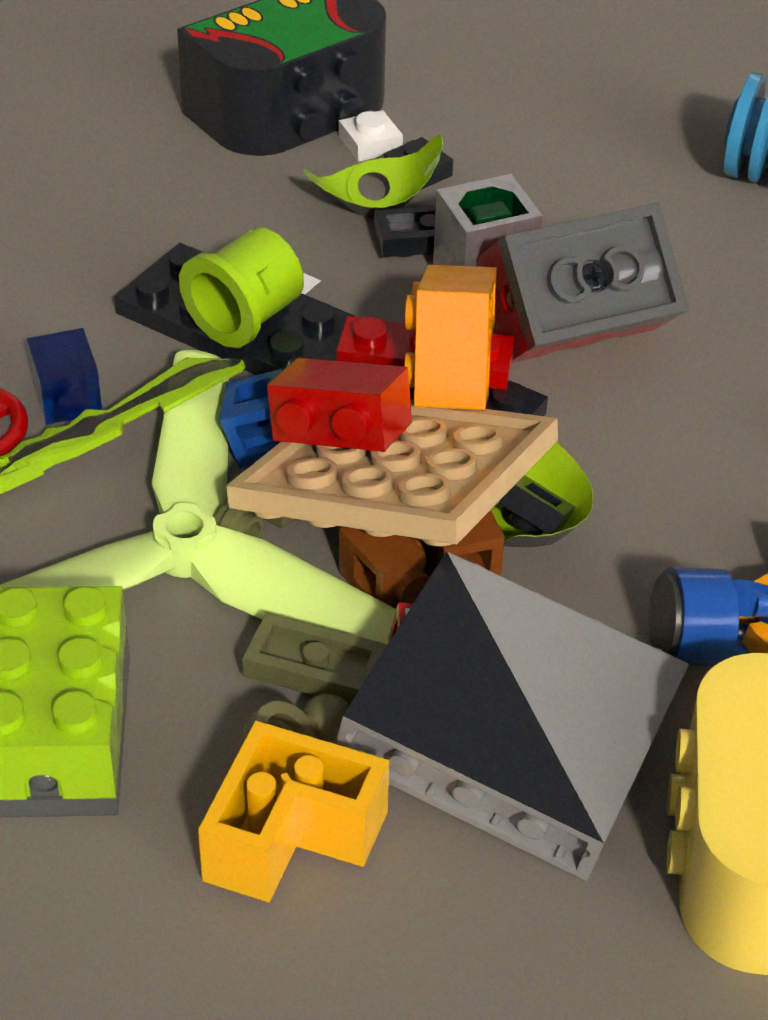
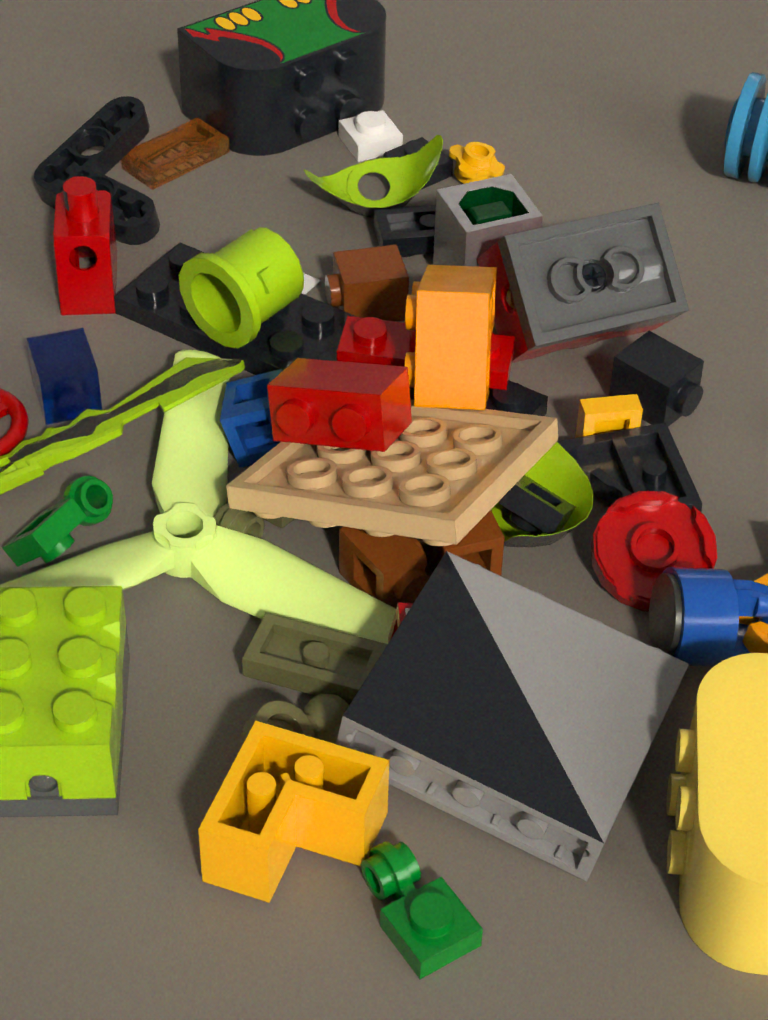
none -> green plate [2,476,113,567]
none -> black beam [34,96,160,245]
none -> red torso [53,176,117,315]
none -> clear orange tile [121,117,230,190]
none -> dark orange brick [325,244,409,322]
none -> green plate [361,841,483,979]
none -> yellow plate [449,142,505,184]
none -> black wing [557,422,702,512]
none -> yellow plate [575,394,643,438]
none -> red tile [591,491,718,612]
none -> black brick [609,331,704,427]

